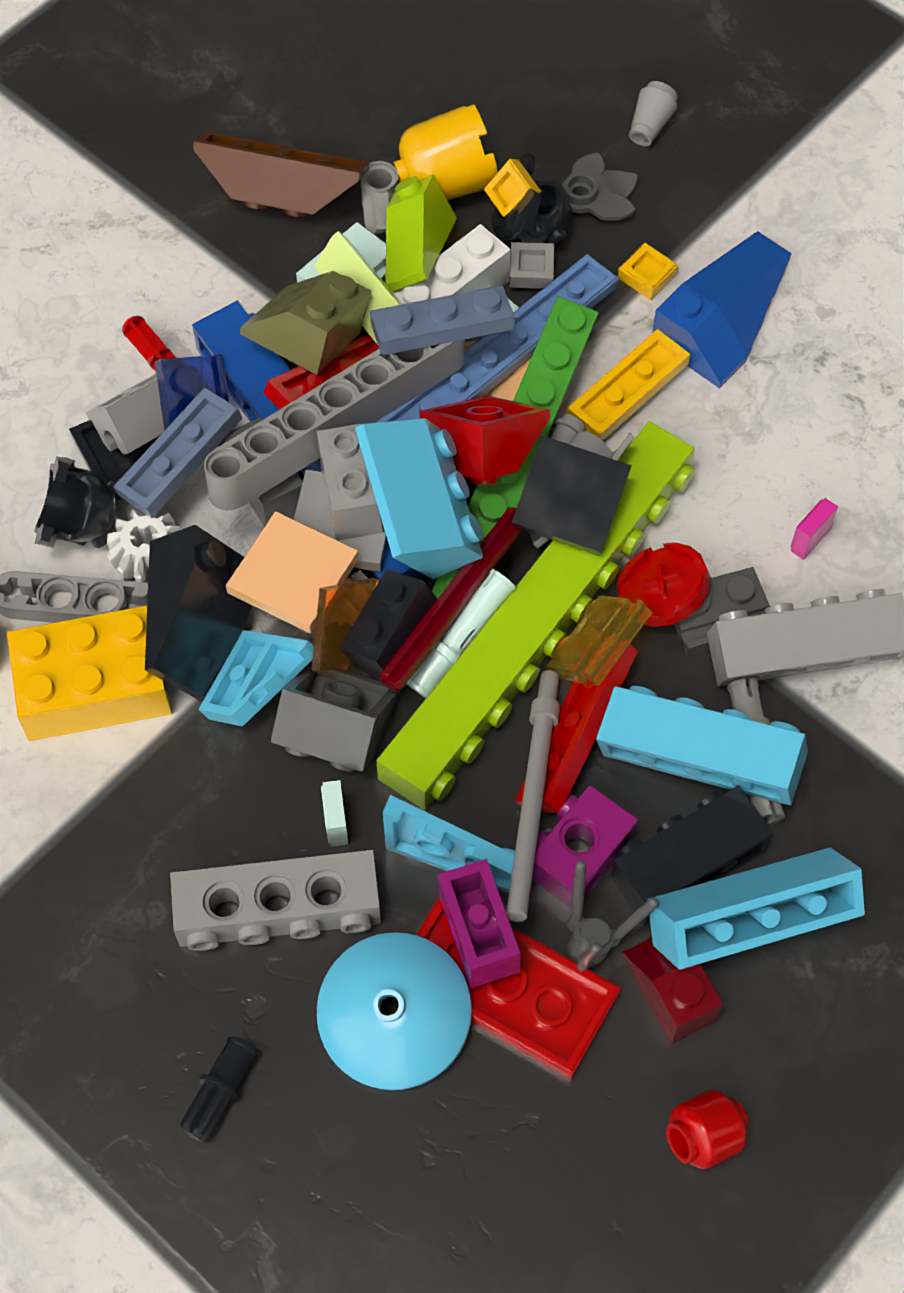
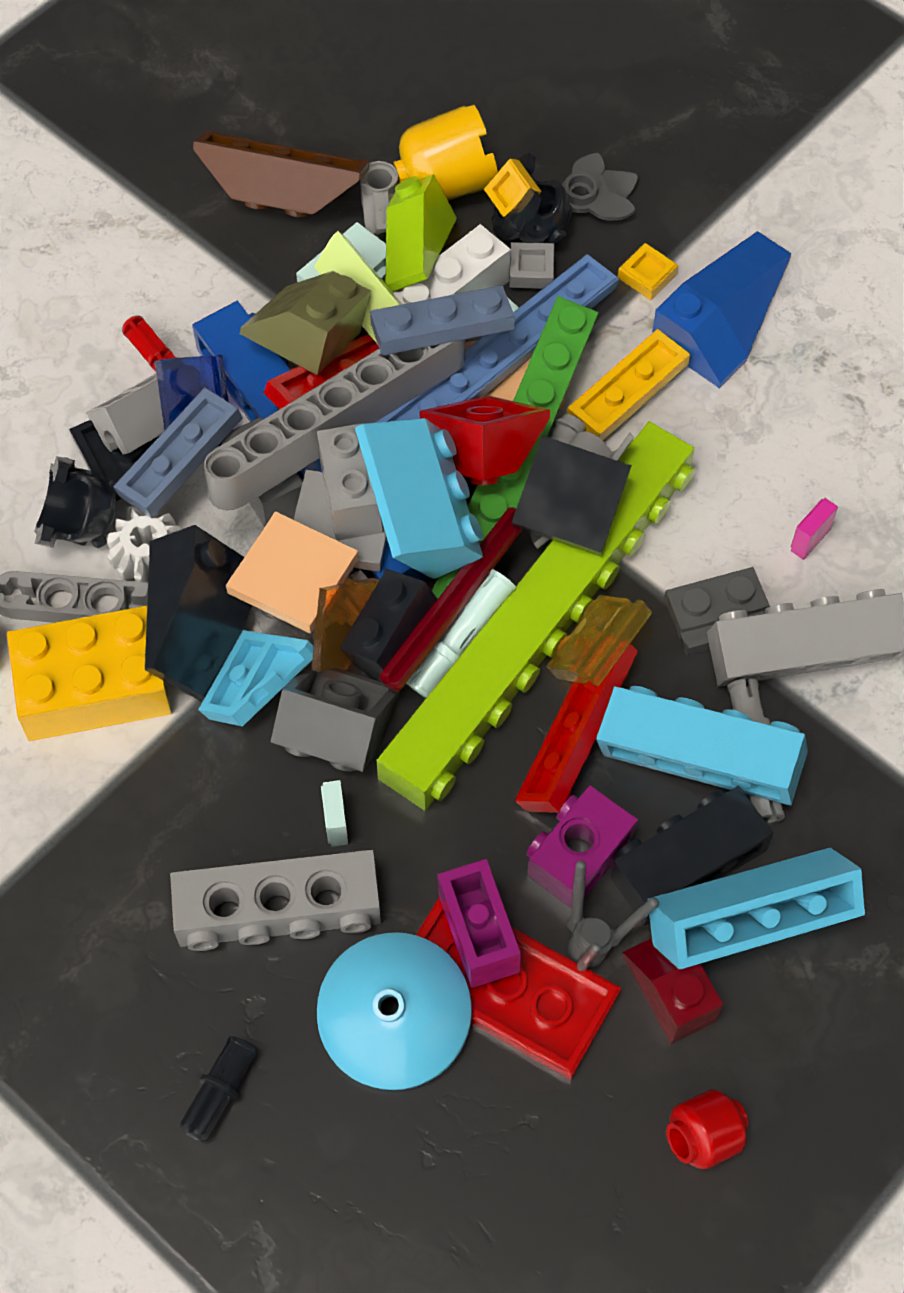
medium azure wing [383,795,533,893] -> none
light grey bar [506,670,560,922] -> none
red tile [617,542,711,627] -> none
light grey cone [629,81,678,146] -> none

